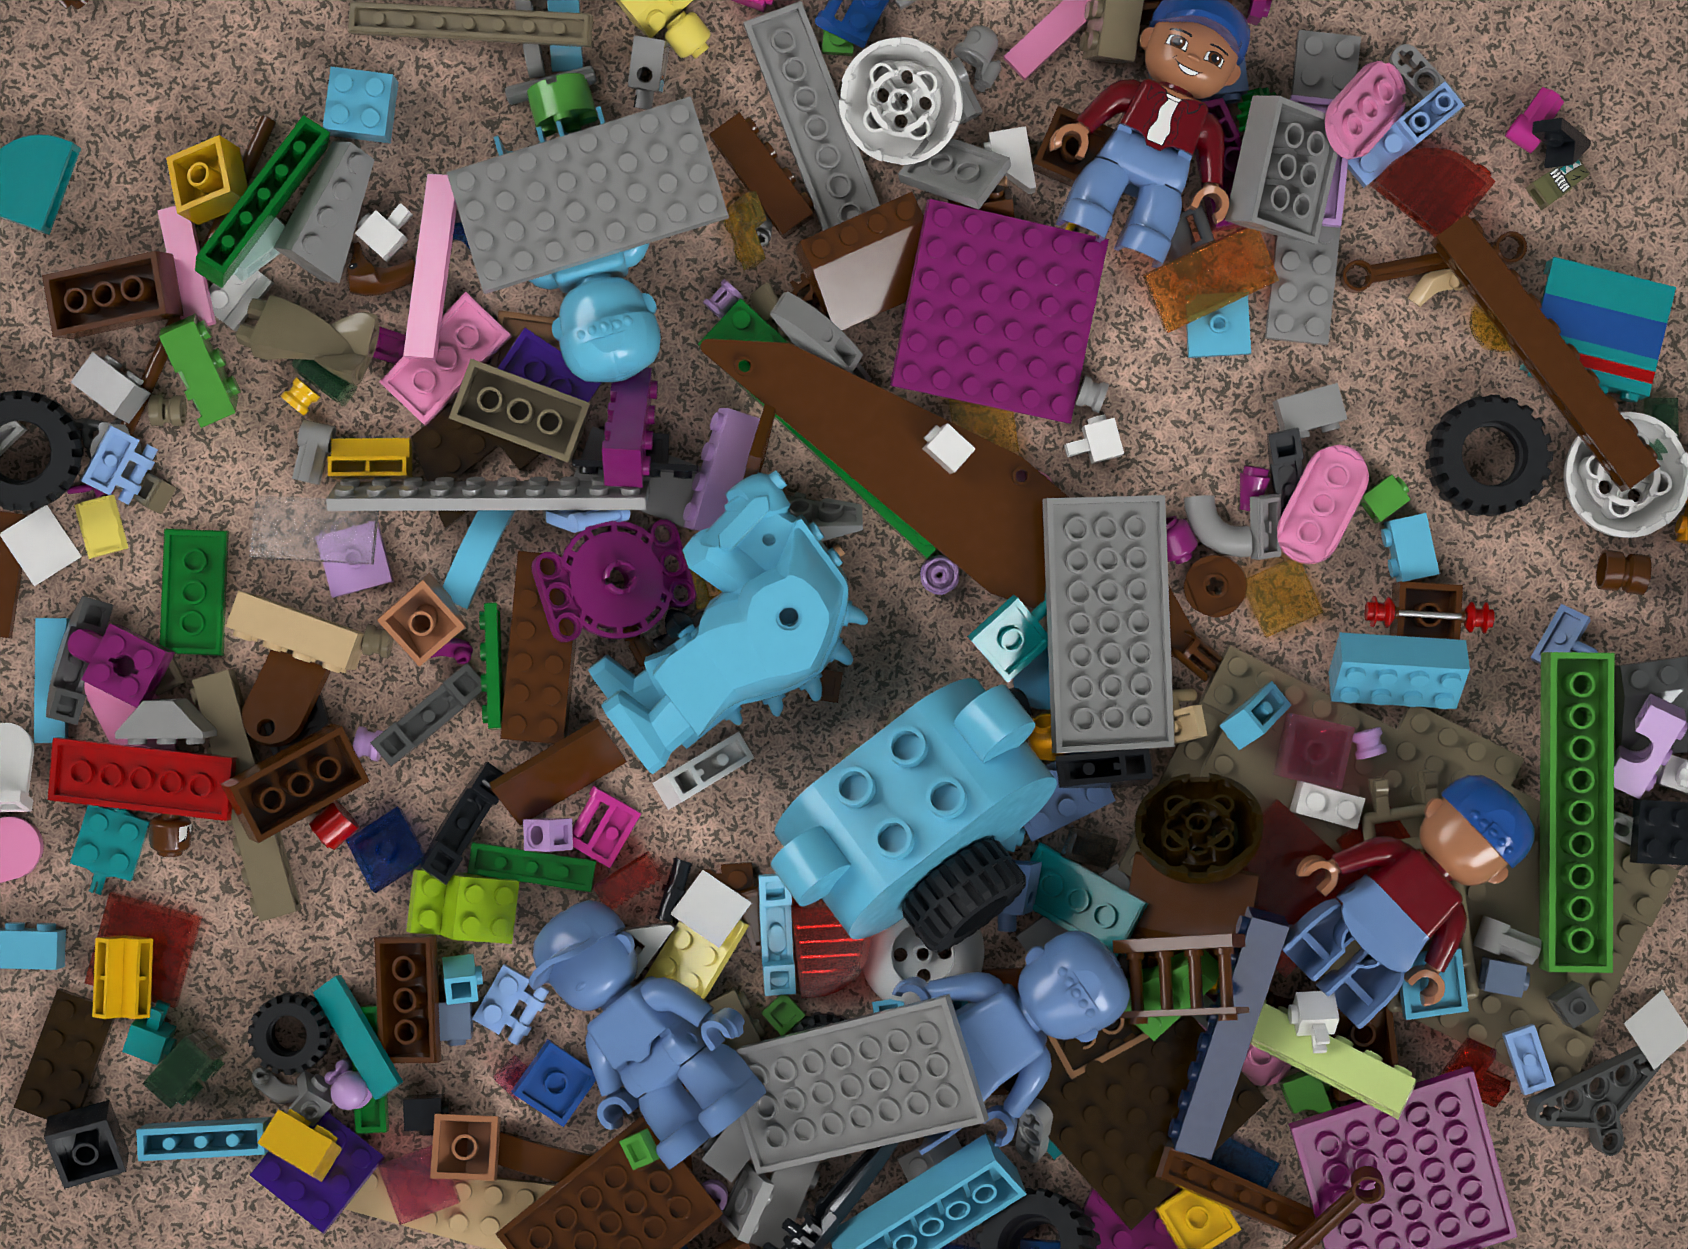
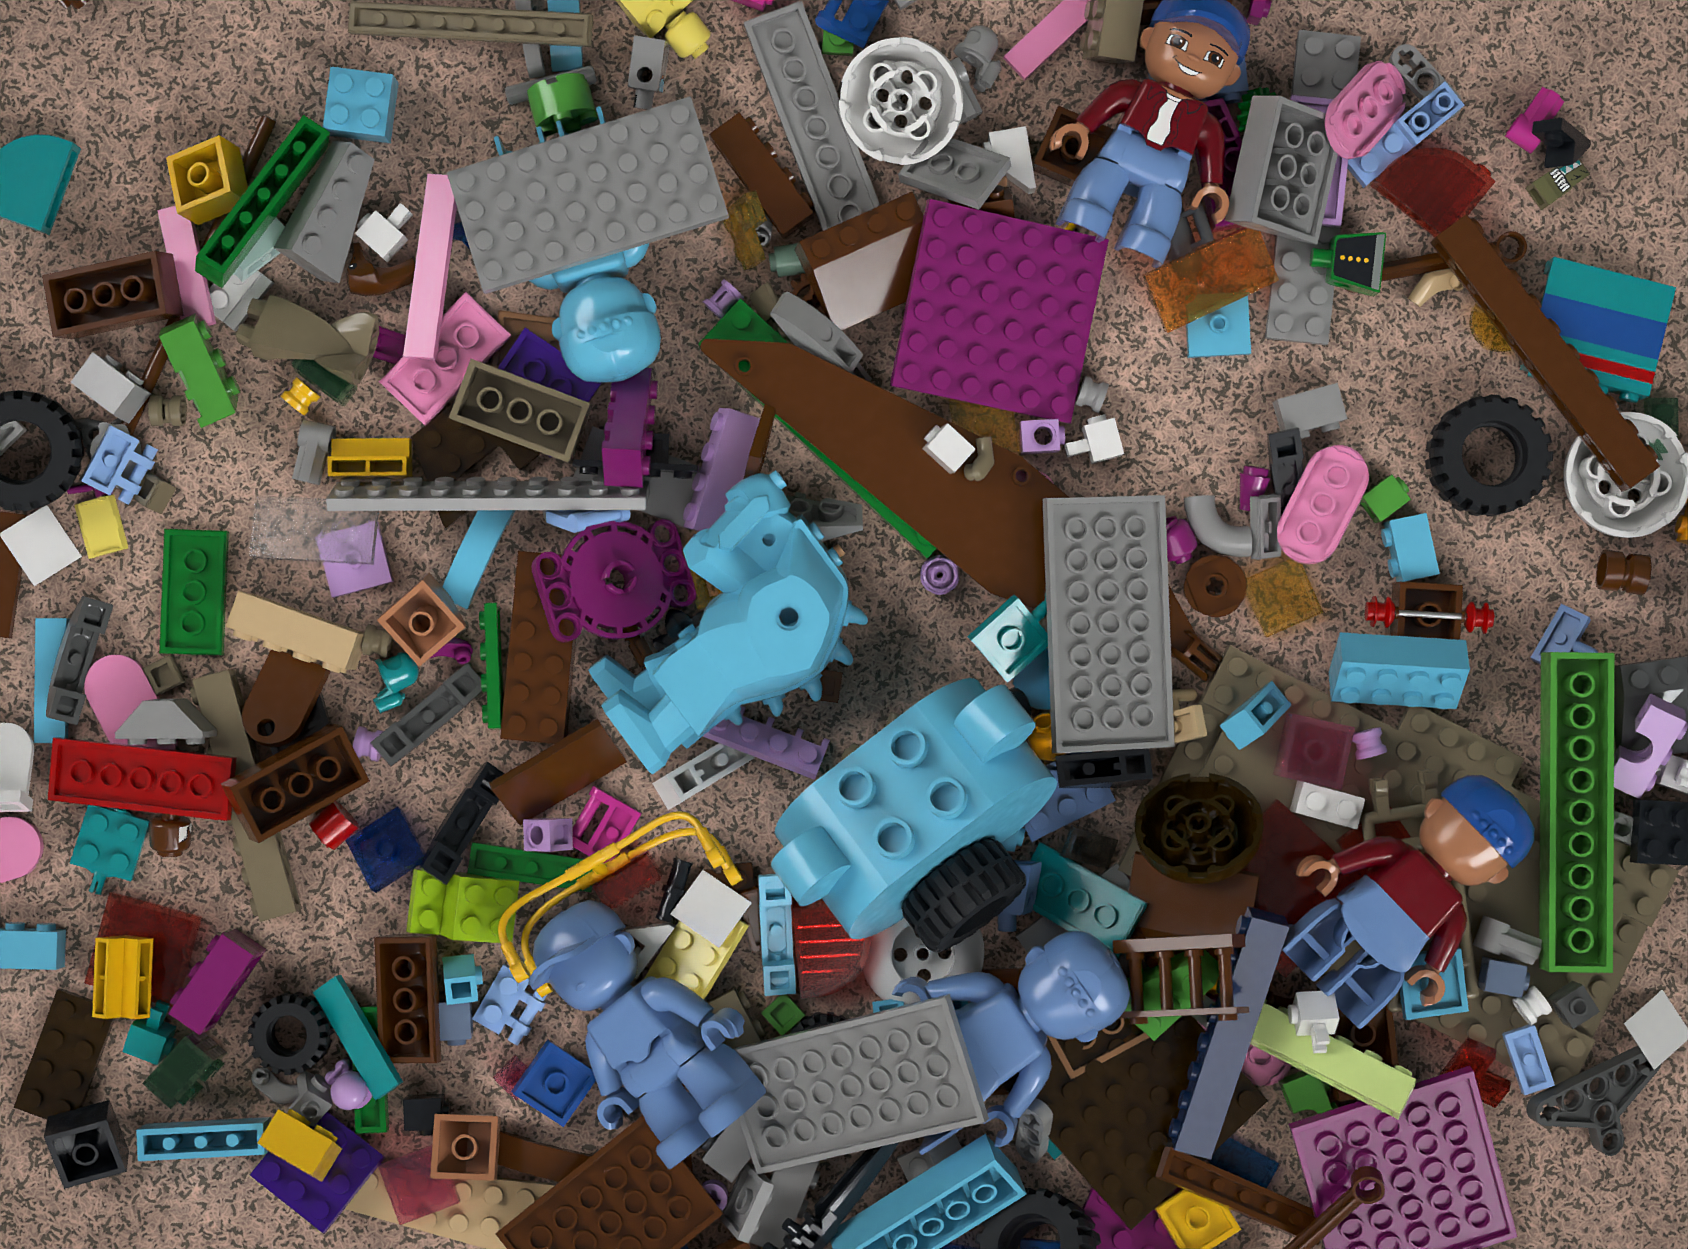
magenta brick [67,623,175,708] -> none
bright green plate [619,1128,660,1170] -> none
none -> magenta brick [168,929,267,1035]
none -> teal piece [373,652,419,714]
none -> yellow bar [498,811,743,997]
none -> lavender hinge [703,705,830,780]
none -> sand green brick [768,243,806,277]
none -> dark tan arm [964,437,994,481]
none -> lavender brick [1019,419,1065,455]
none -> torso [1310,232,1386,297]
none -> white wheel [1512,985,1552,1026]

